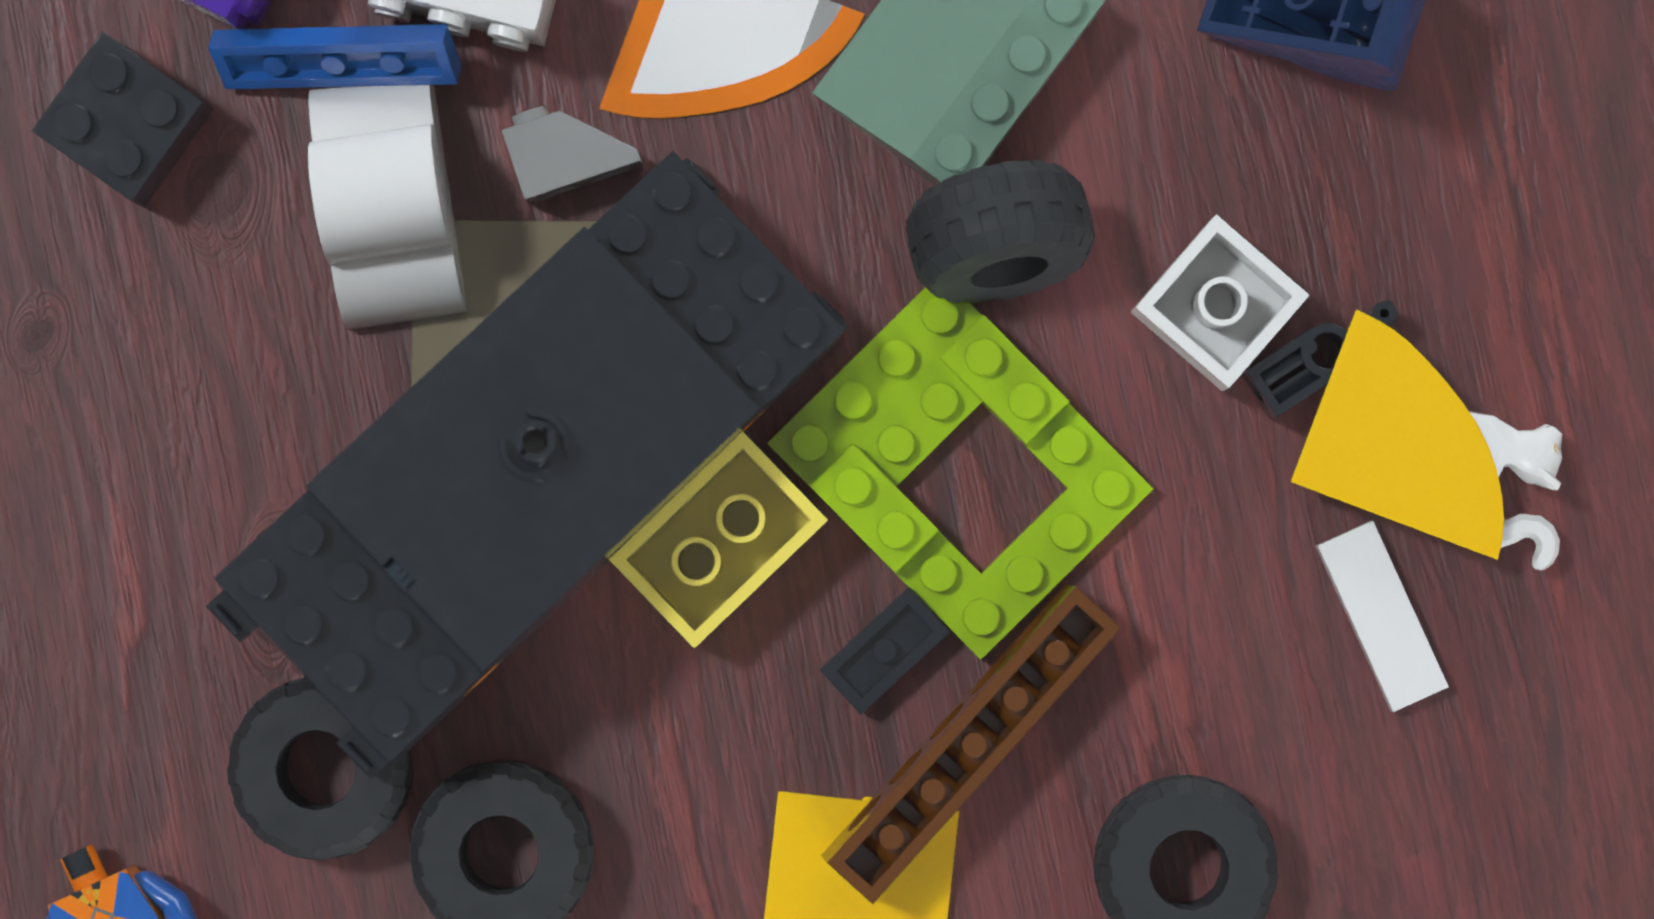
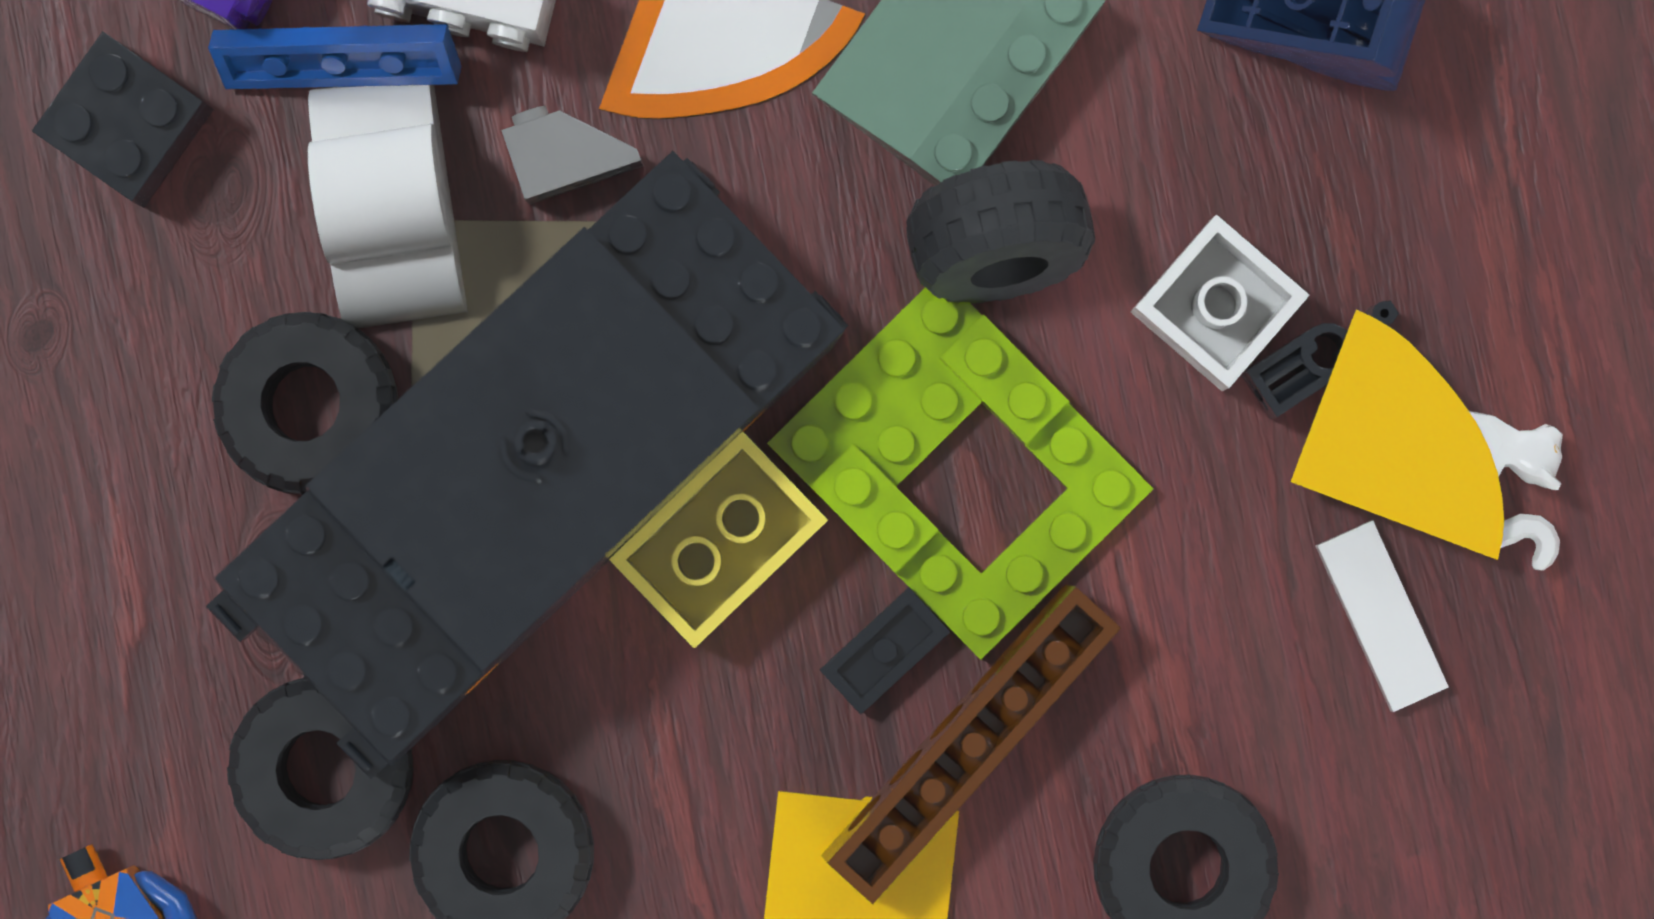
none -> black tyre [212,312,398,495]

